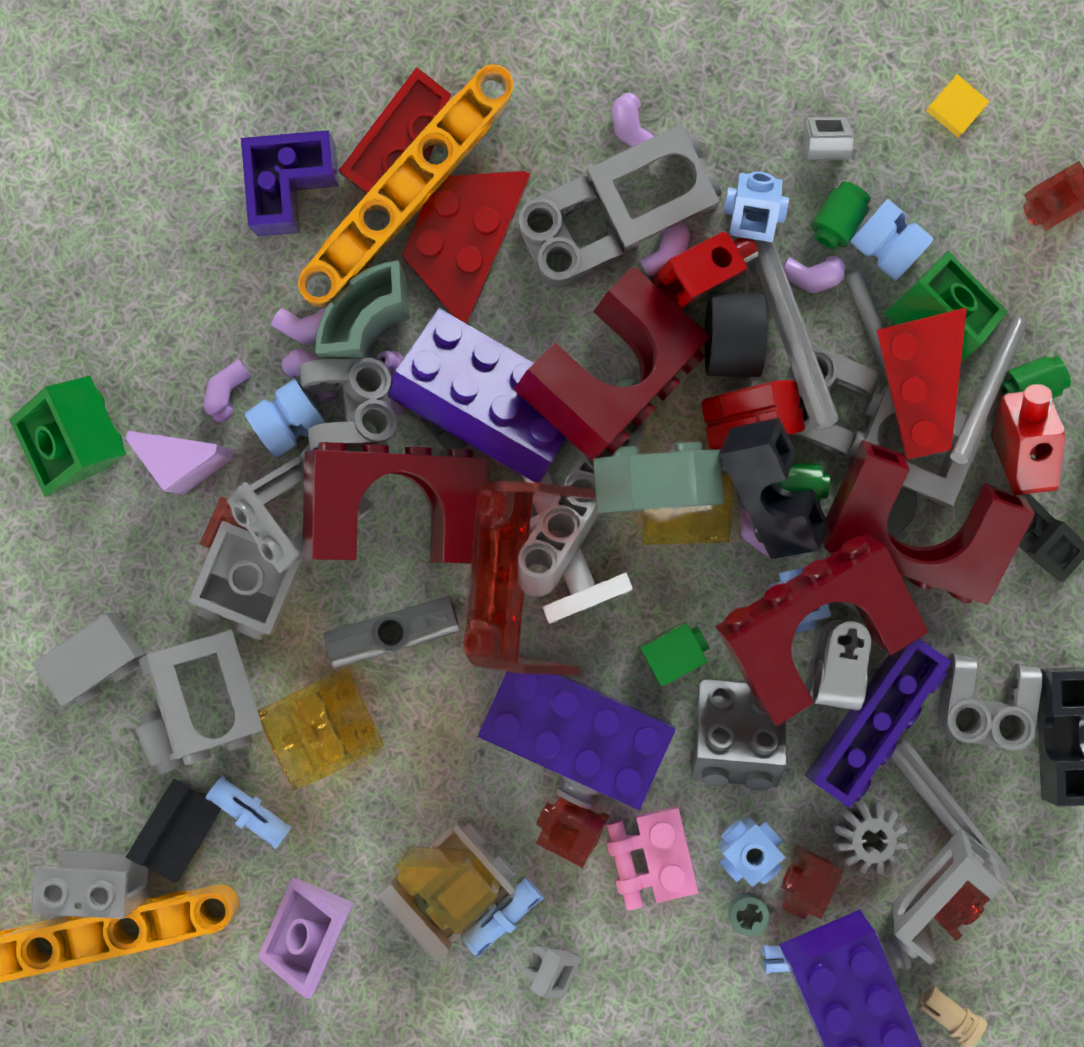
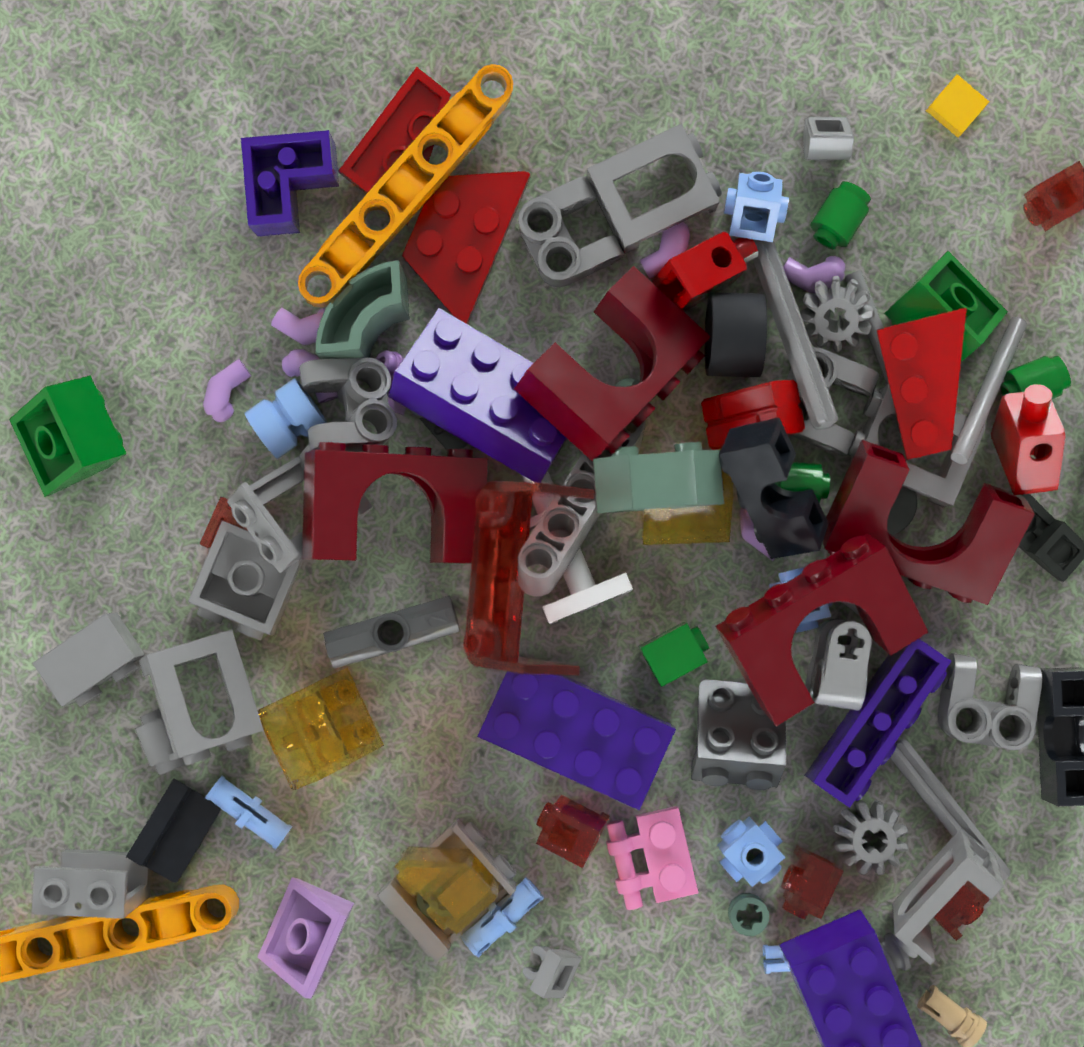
lavender slope [126,431,234,495] -> none
light grey bush [555,776,599,809] -> none
lavender arm [611,93,654,147] -> none
light blue wheel [850,199,934,281] -> none
none -> light grey gear [800,275,875,352]

